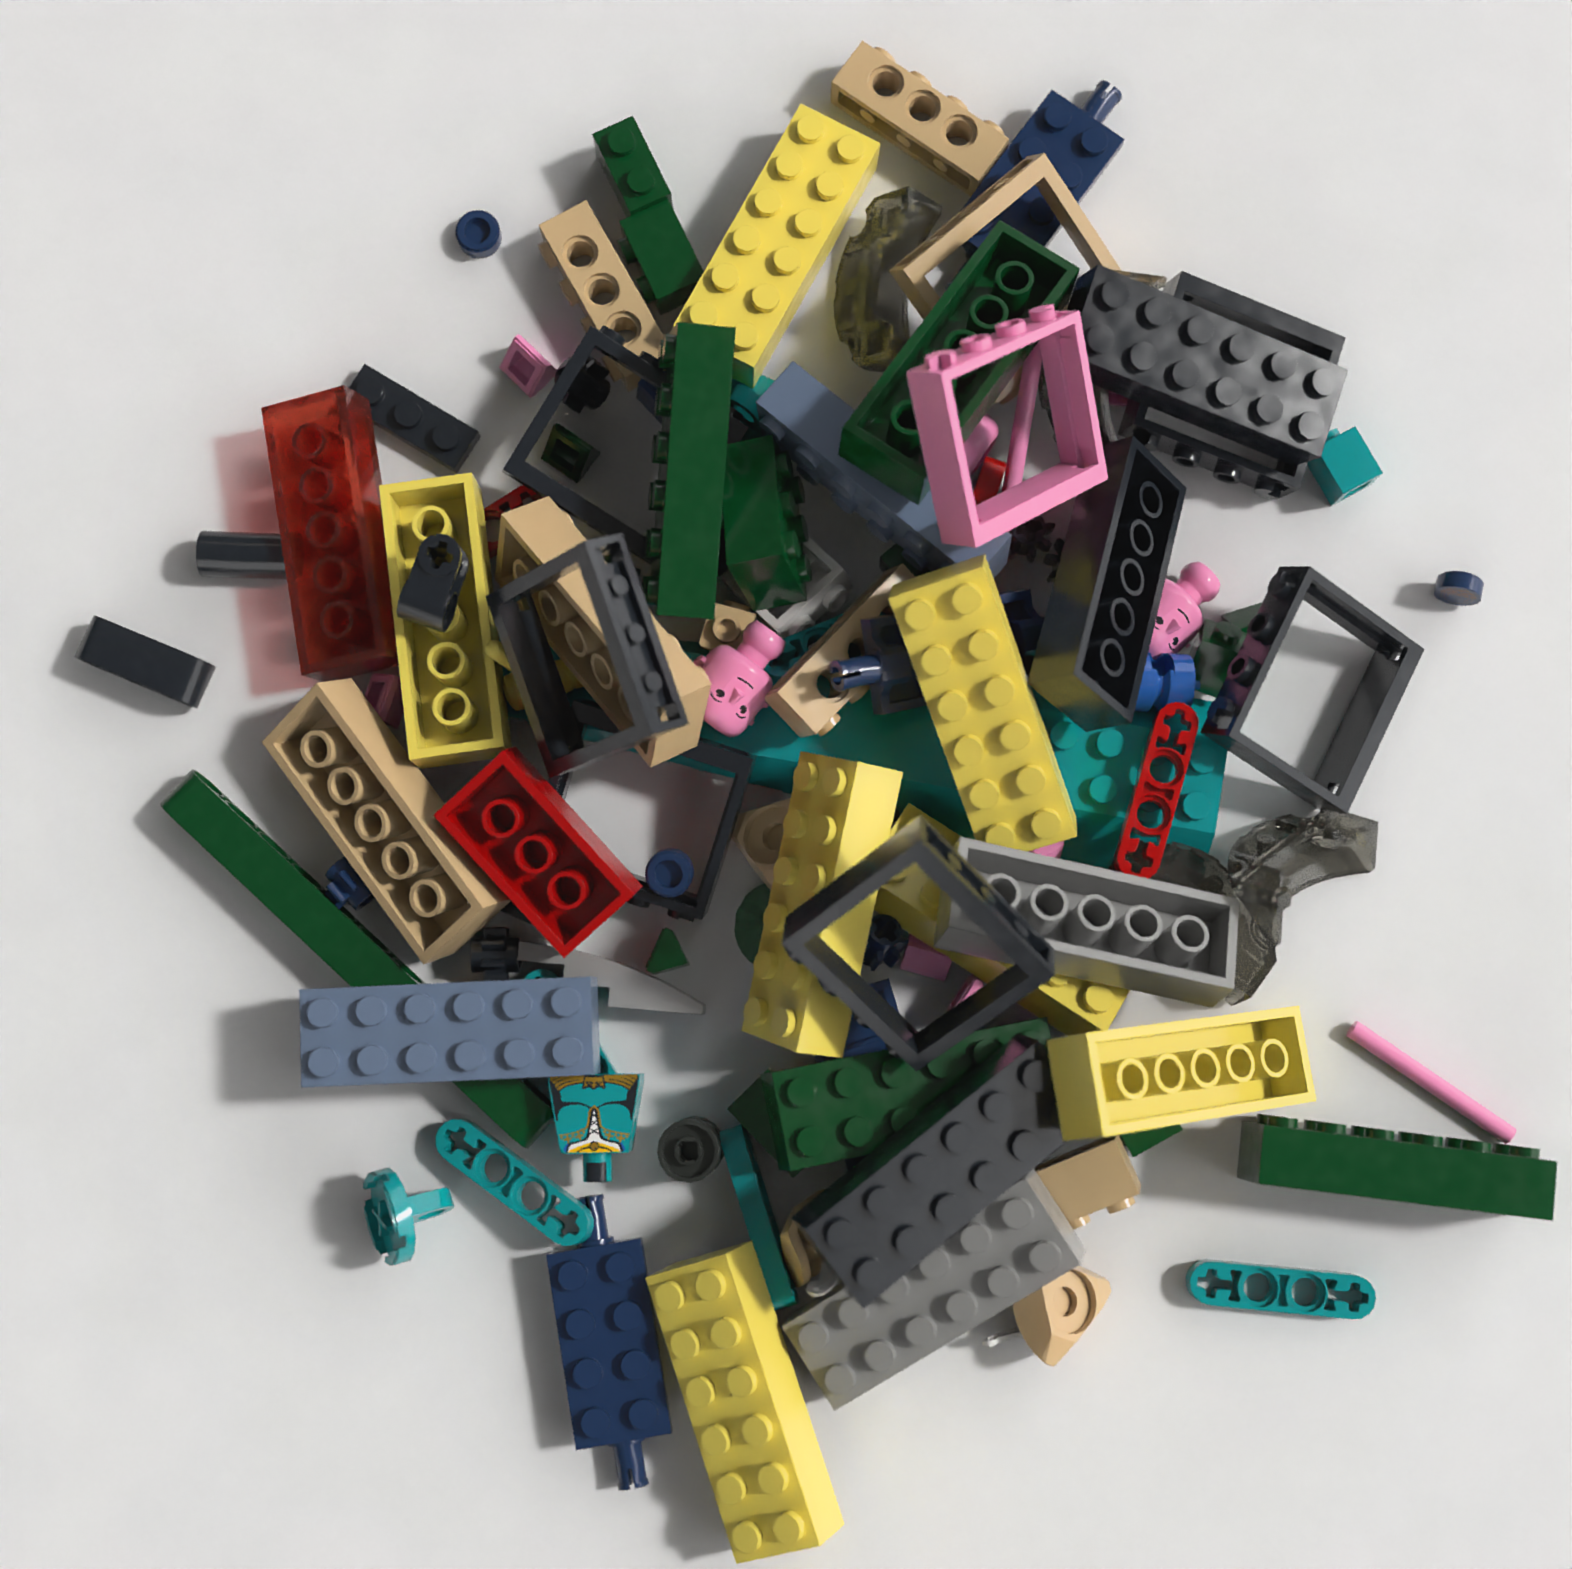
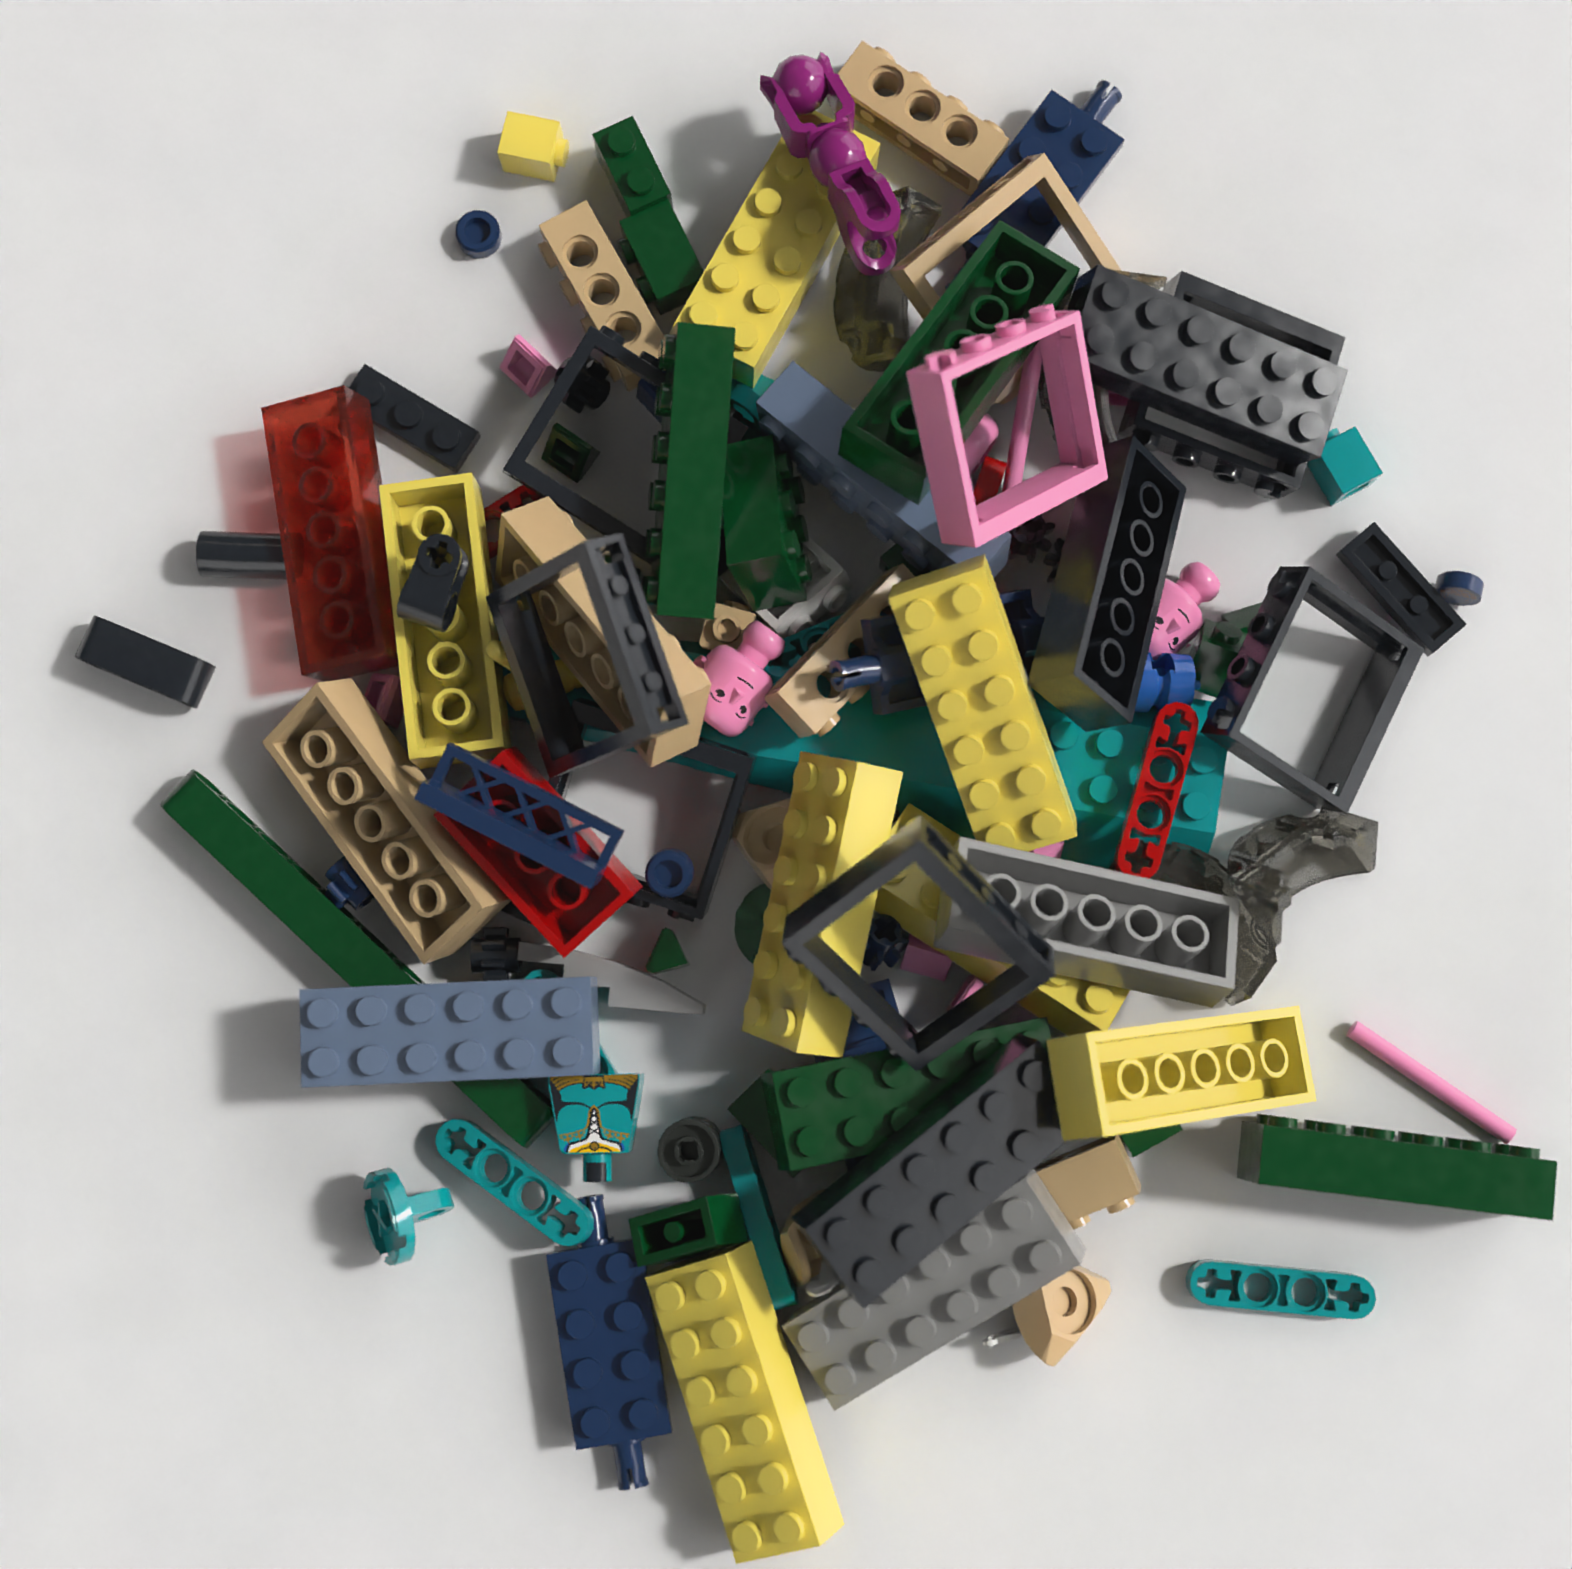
none -> dark blue fence [414,742,625,889]
none -> light yellow brick [497,111,569,182]
none -> dark green brick [628,1193,748,1267]
none -> magenta piece [760,52,901,276]
none -> black plate [1336,522,1467,657]

